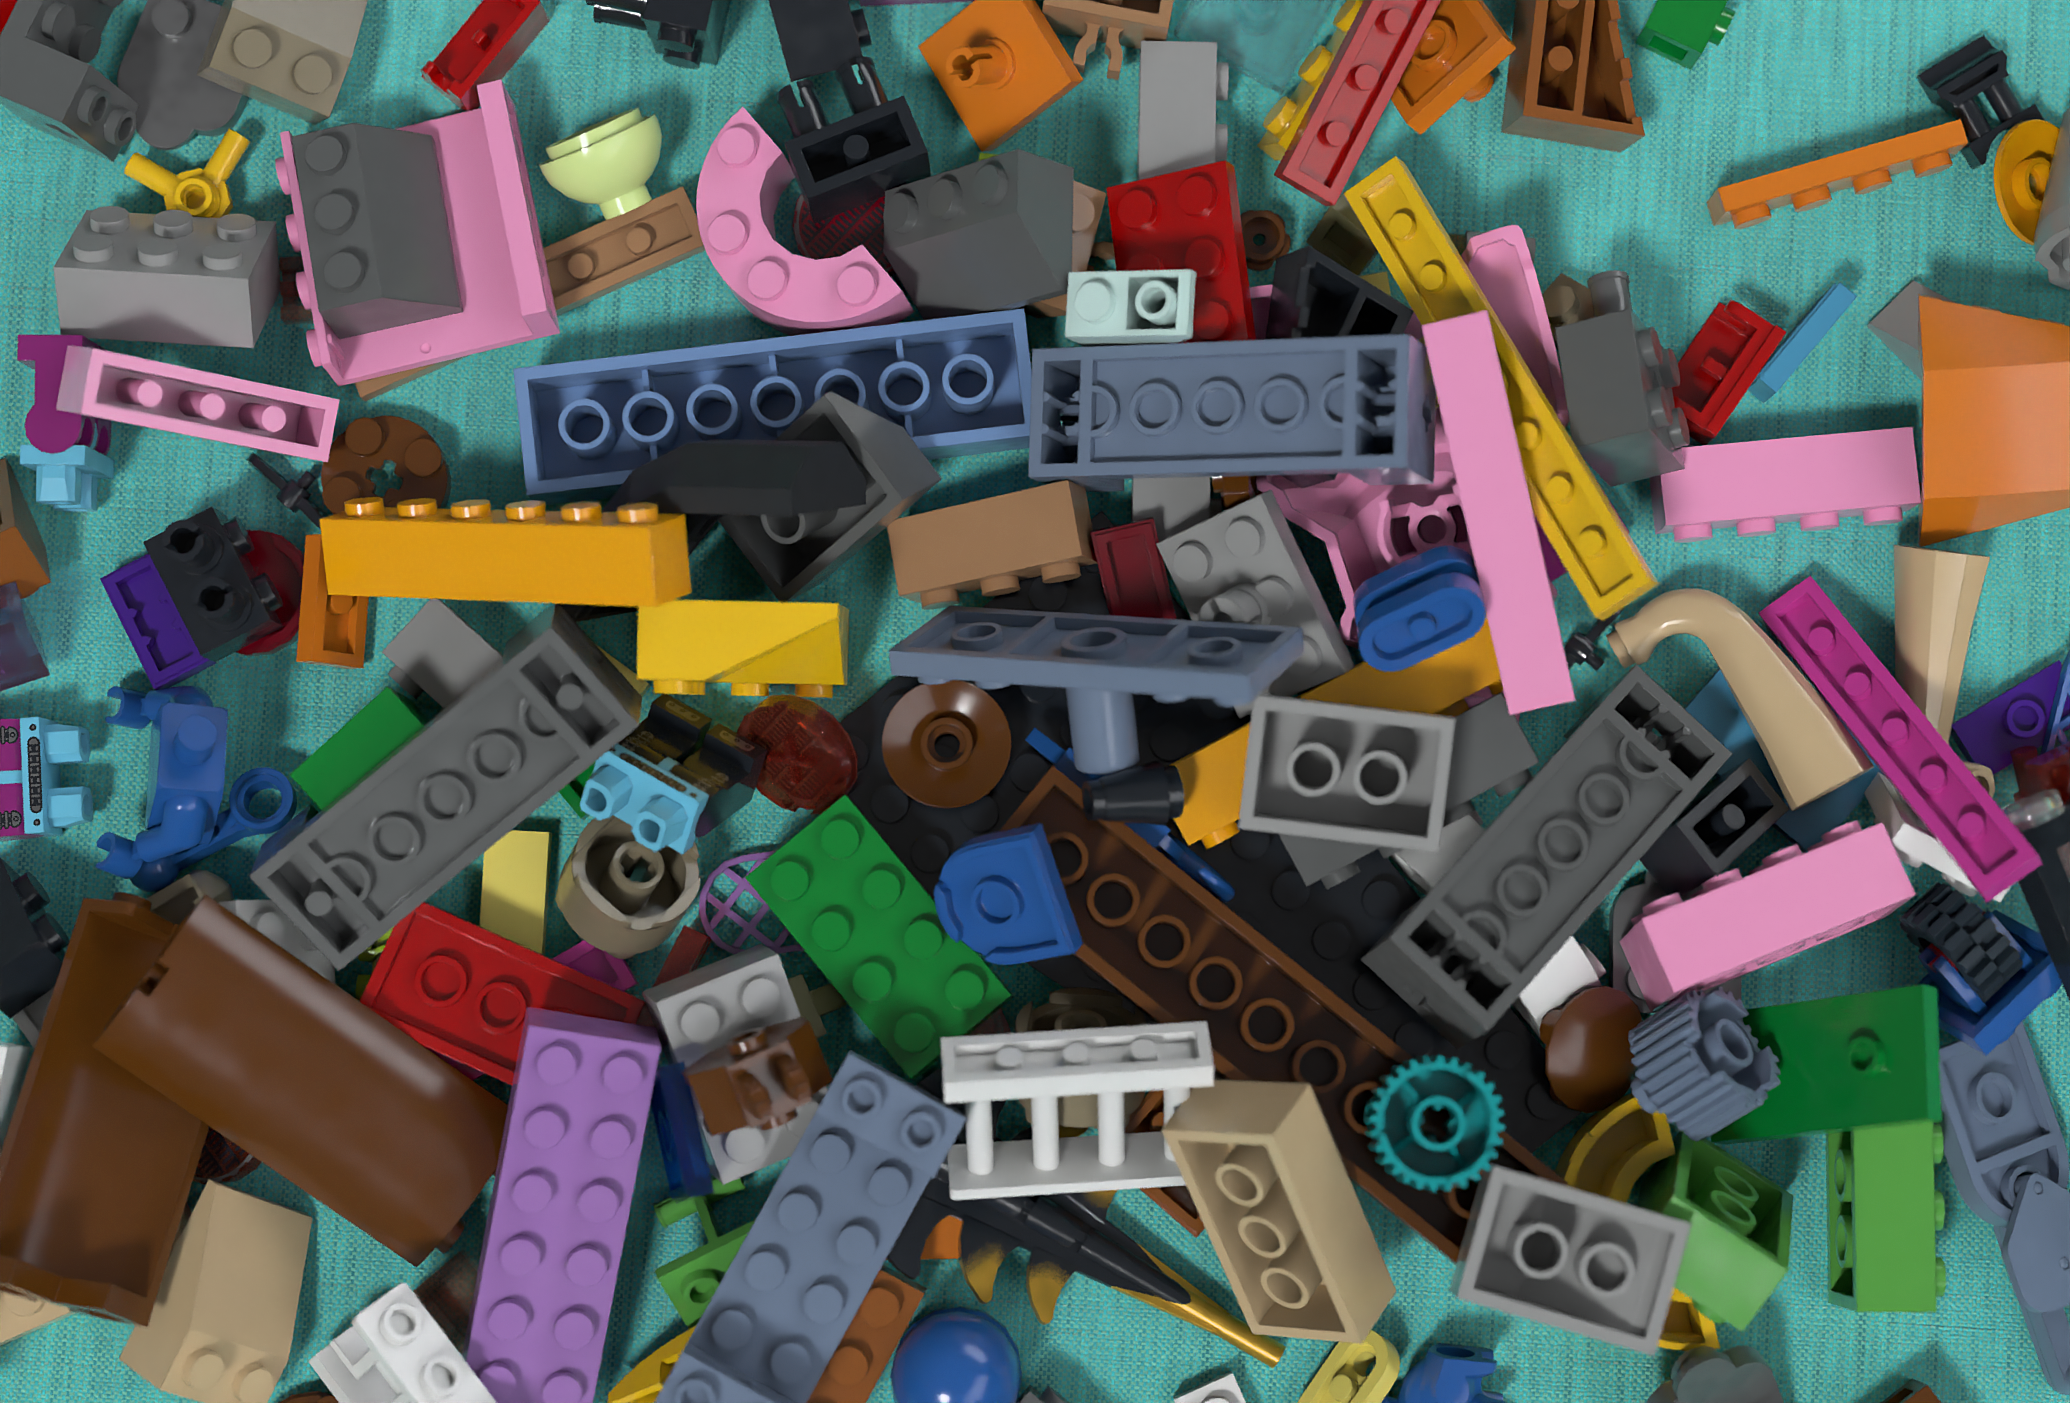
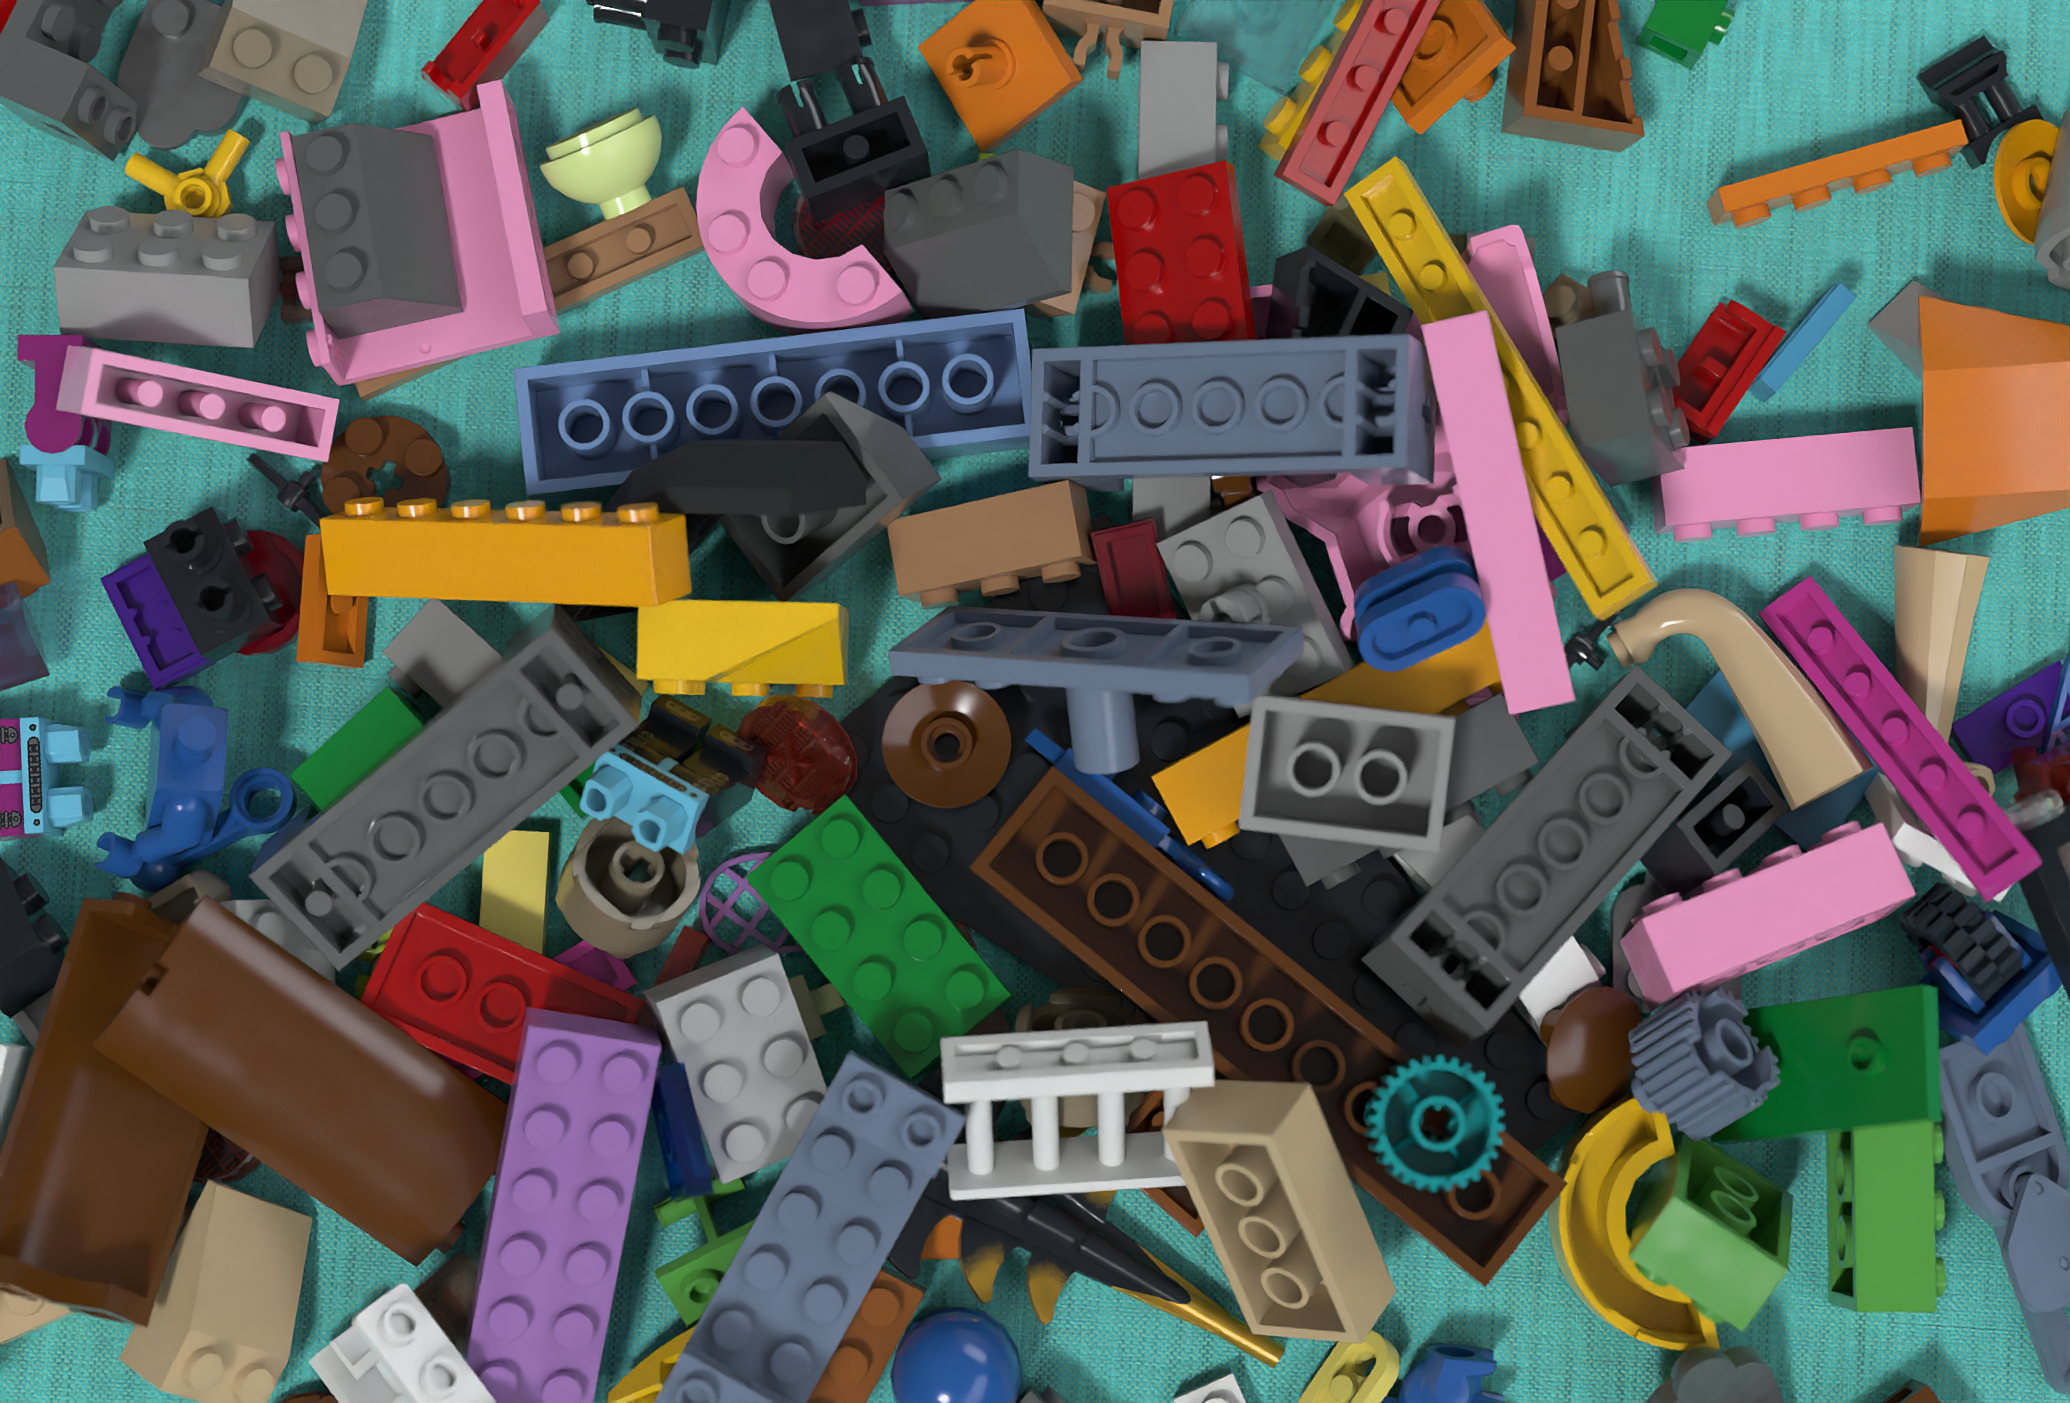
reddish brown hinge [682,1017,833,1136] -> none
blue tile [934,823,1083,965] -> none
light aqua slope [1065,270,1196,347] -> none
black cone [1082,760,1184,826] -> none
reddish brown plate [1240,210,1291,271] -> none
light grey slope [1449,1162,1691,1356] -> none

